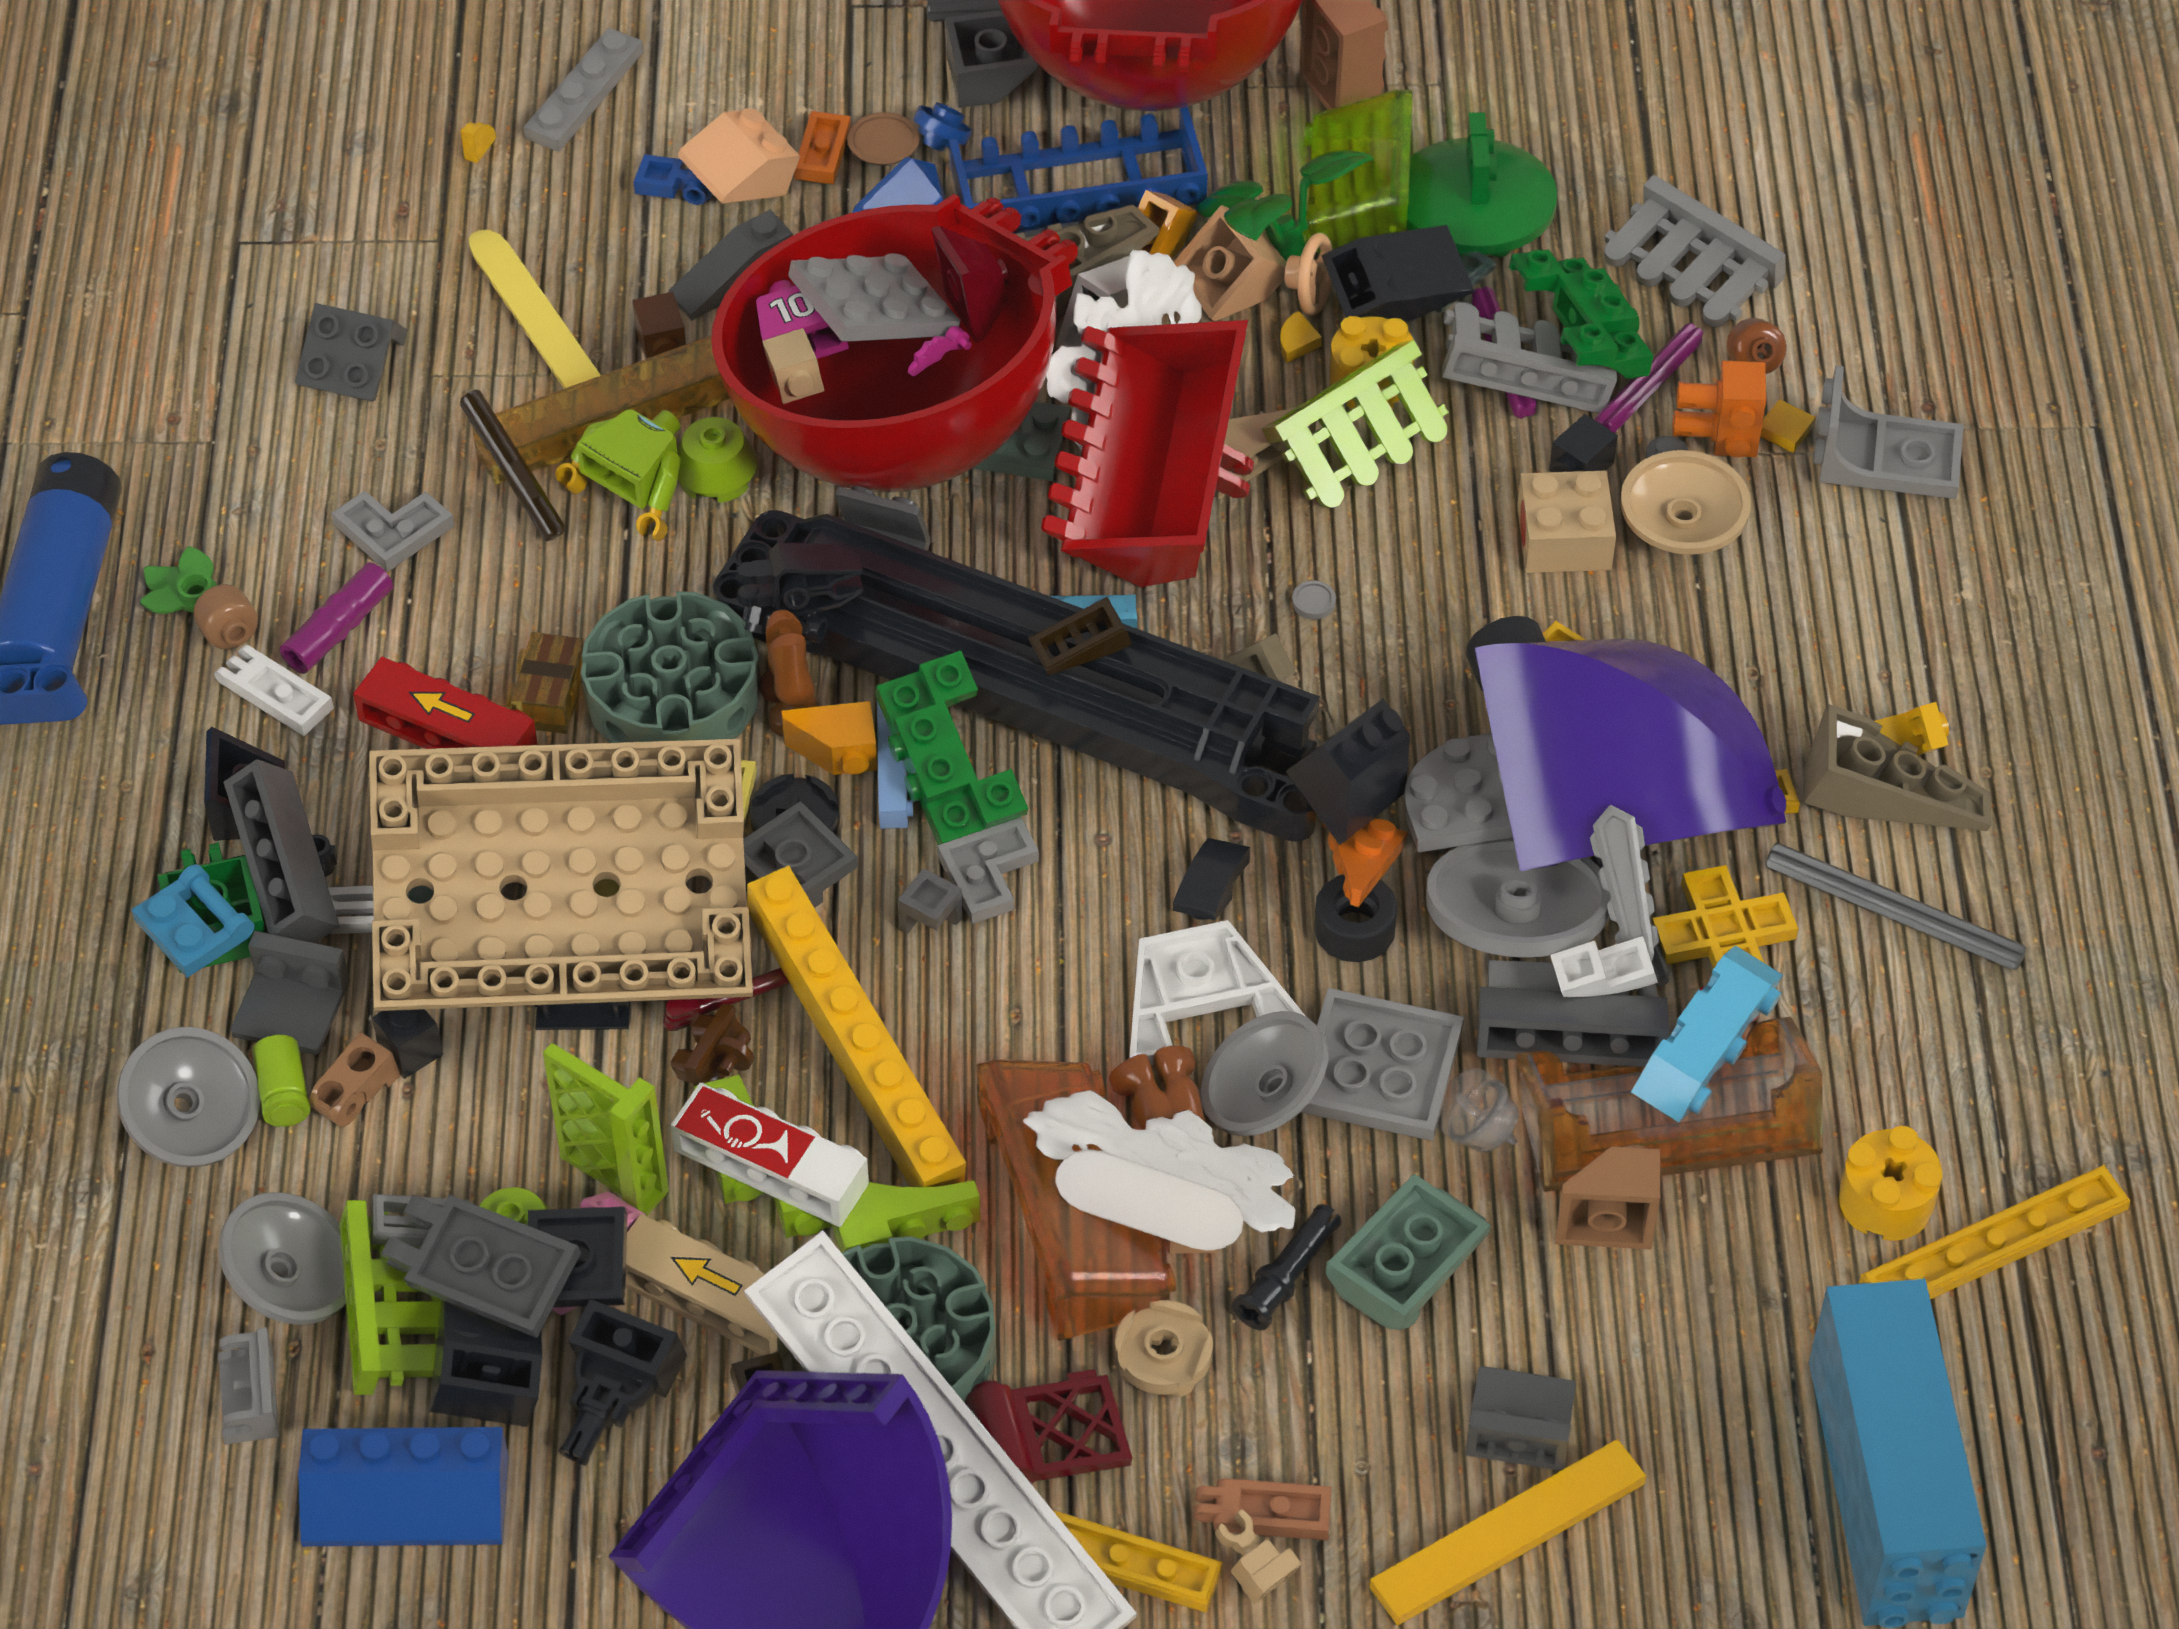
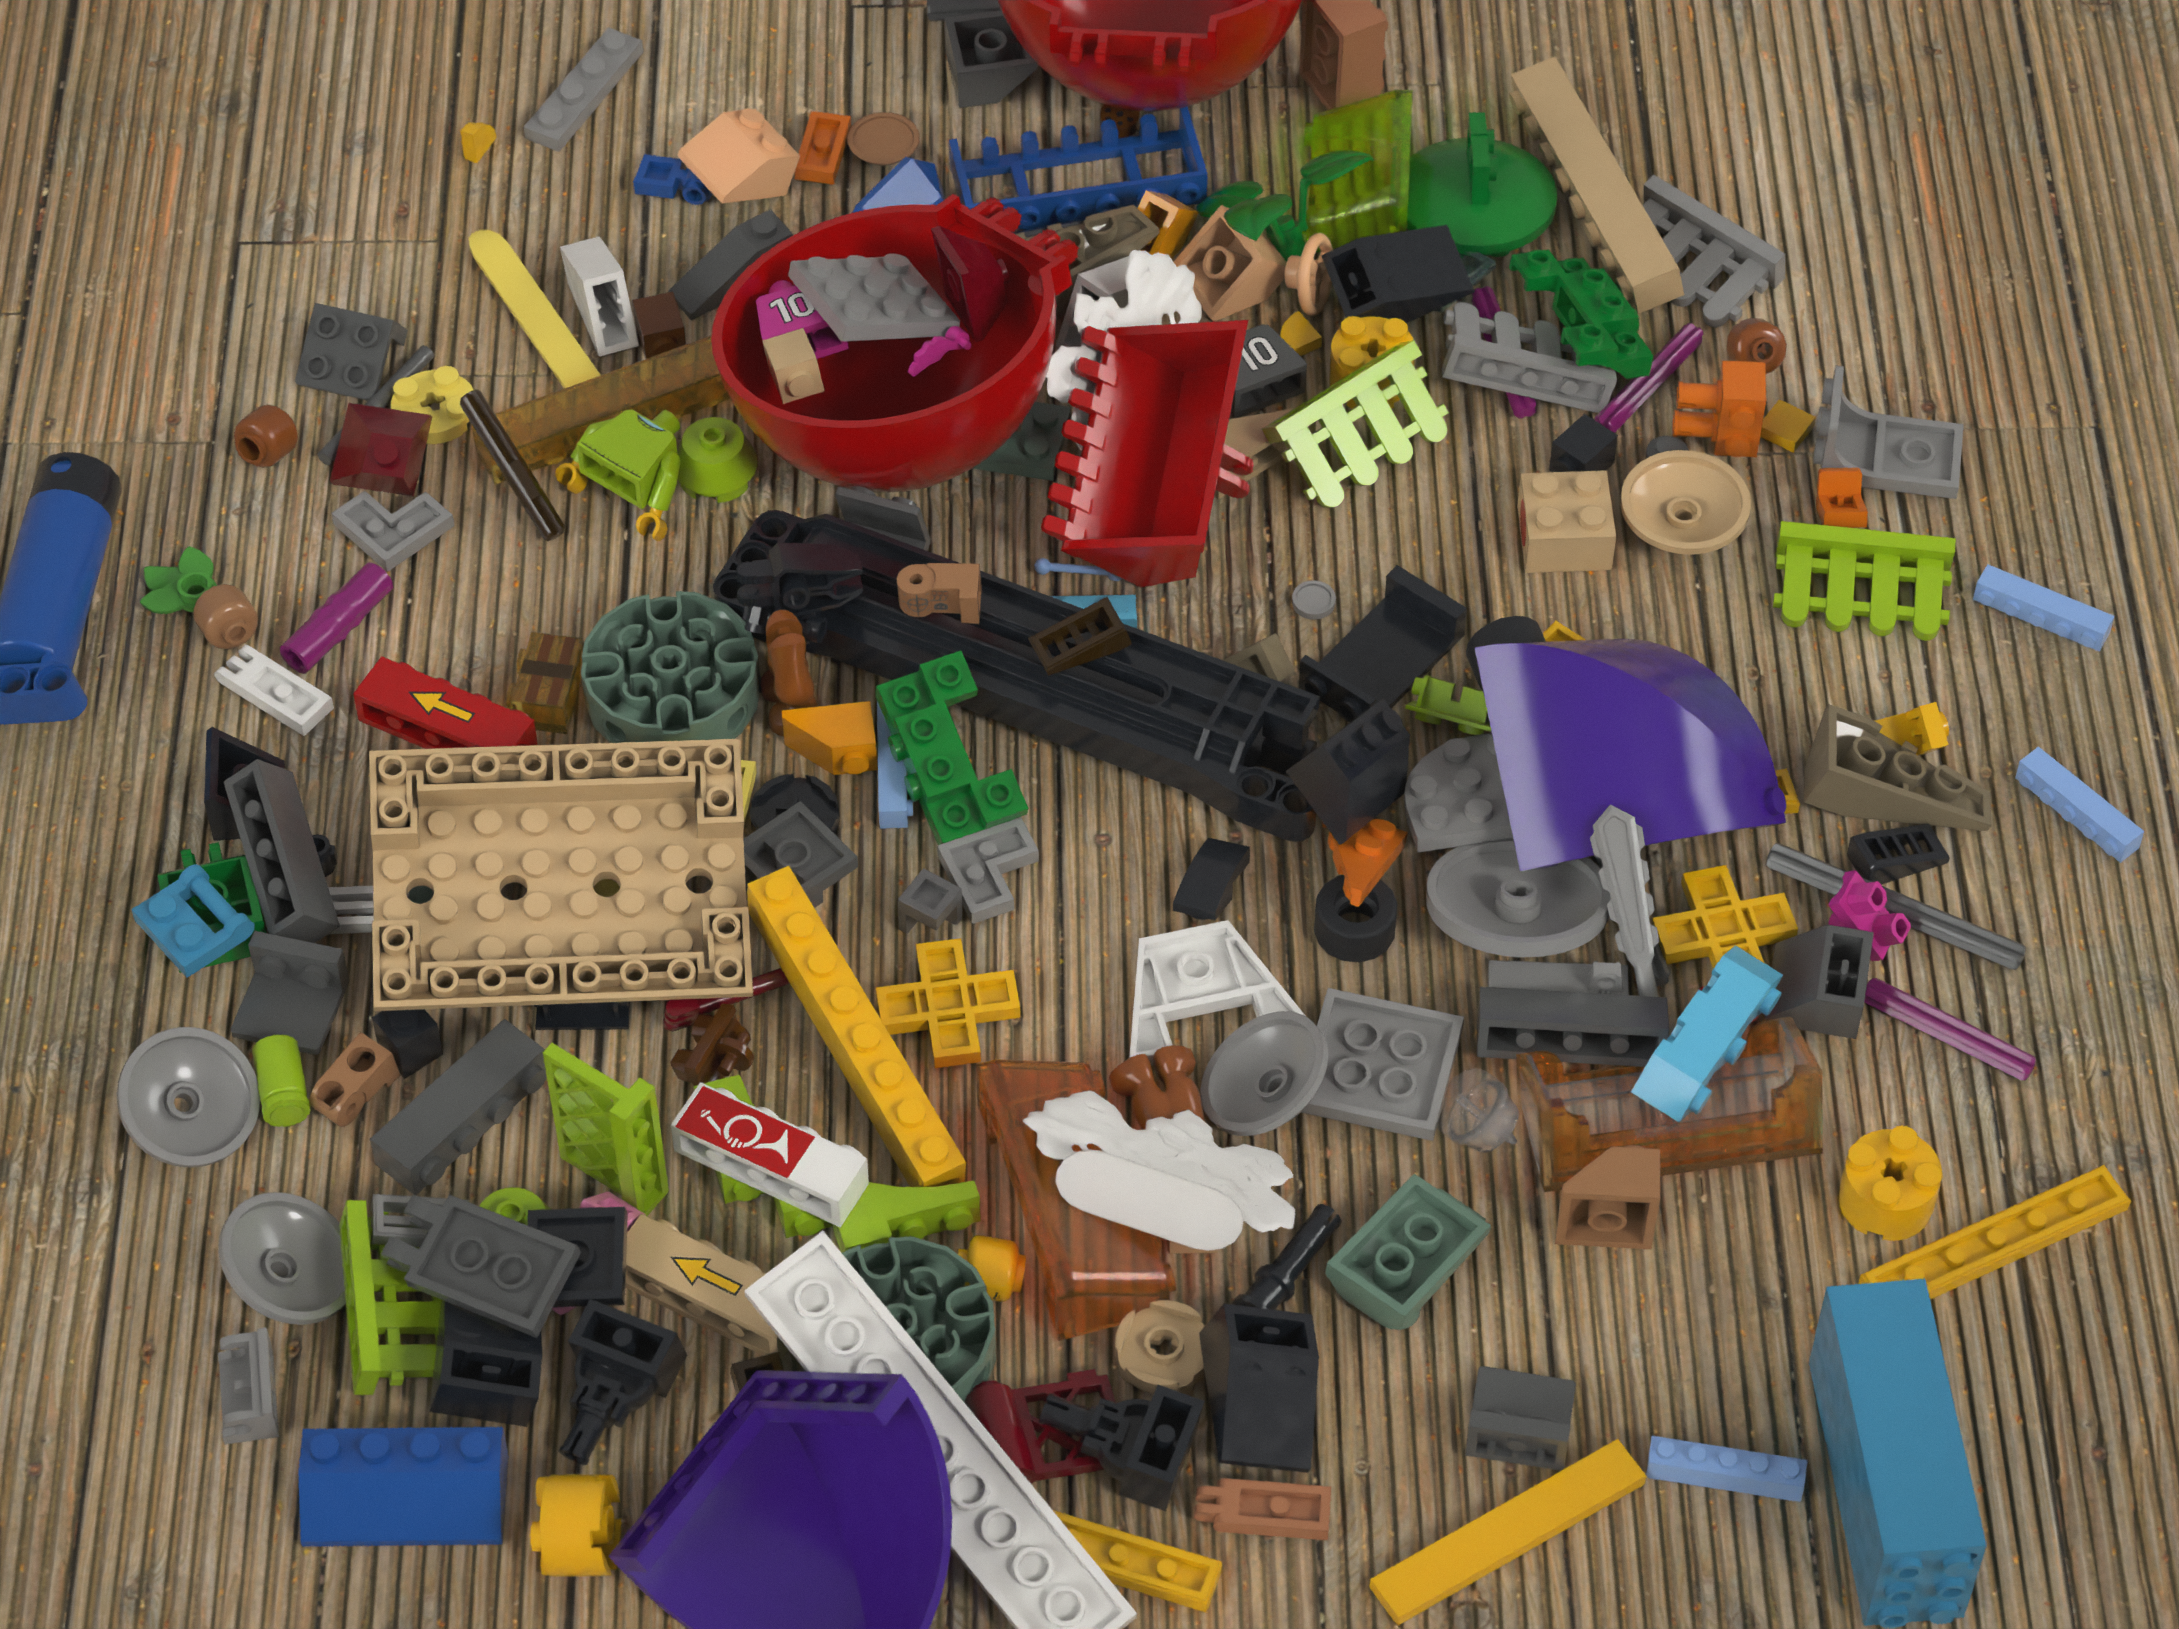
blue plate [913,102,973,152] -> none
tan piece [1215,1510,1302,1604] -> none
white slope [1550,936,1658,997] -> none
none -> dark orange head [234,404,298,468]
none -> dark grey bar [317,345,434,465]
none -> dark red slope [330,403,432,497]
none -> dark grey brick [370,1019,547,1195]
none -> light yellow plate [391,366,473,444]
none -> yellow brick [530,1474,622,1577]
none -> white slope [560,236,639,357]
none -> yellow plate [876,938,1020,1068]
none -> medium nougat leg [897,563,982,624]
none -> yellow head [957,1235,1026,1302]
none -> light blue hinge [1034,558,1122,581]
none -> black brick [1039,1385,1204,1512]
none -> reddish brown tile [1100,105,1140,138]
none -> black slope [1199,1304,1319,1473]
none -> dark grey torso [1231,320,1307,418]
none -> black panel [1299,565,1467,722]
none -> lime hinge [1405,675,1491,735]
none -> tan brick [1509,56,1684,314]
none -> light blue piece [1646,1436,1807,1502]
none -> dark grey slope [1763,925,1874,1039]
none -> lime fence [1773,521,1956,641]
none -> orange bracket [1816,468,1868,528]
none -> dark pink hips [1828,870,1911,961]
none -> black slope [1847,824,1950,885]
none -> magenta axle [1864,978,2036,1081]
none -> light blue piece [1973,564,2114,652]
none -> light blue piece [2015,746,2144,863]

